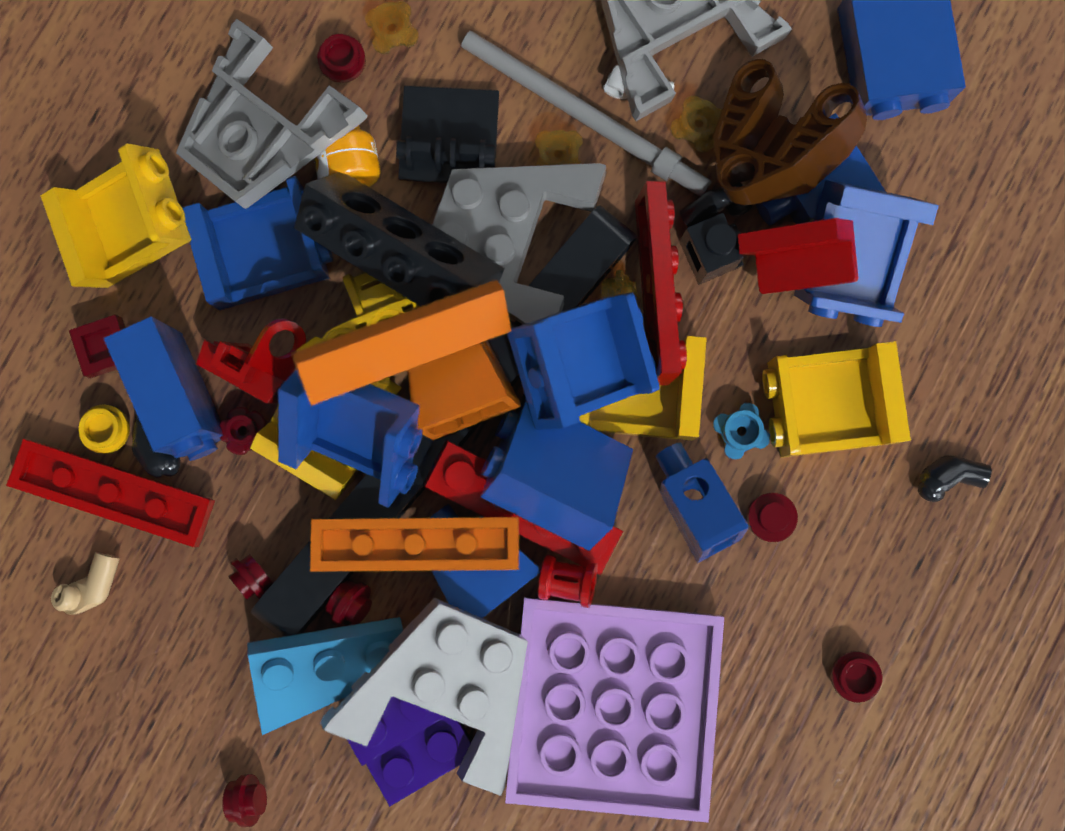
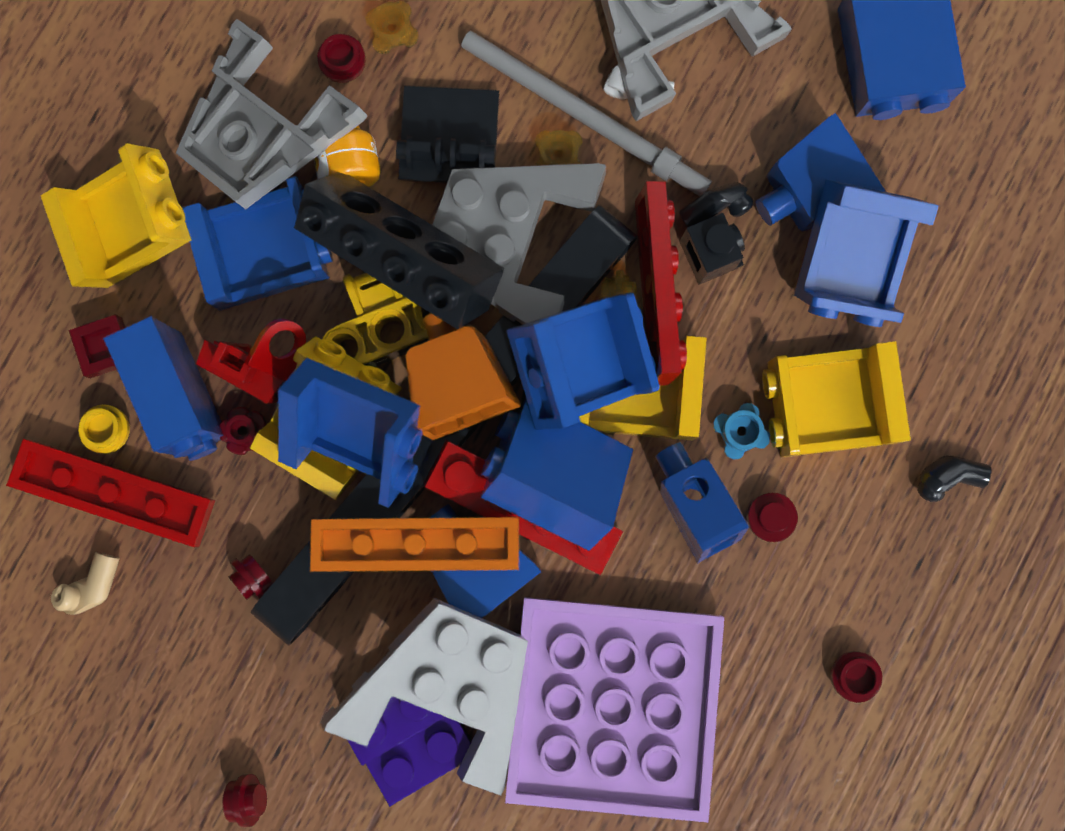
black arm [132,413,180,478] -> none
dark azure wing [247,617,403,735] -> none
orange tile [292,280,511,406] -> none
dark red plate [326,580,372,627] -> none
red bush [538,555,598,608] -> none
clear yellow plate [670,96,722,152] -> none
reddish brown connector [713,59,867,205] -> none
red panel [738,218,858,294] -> none

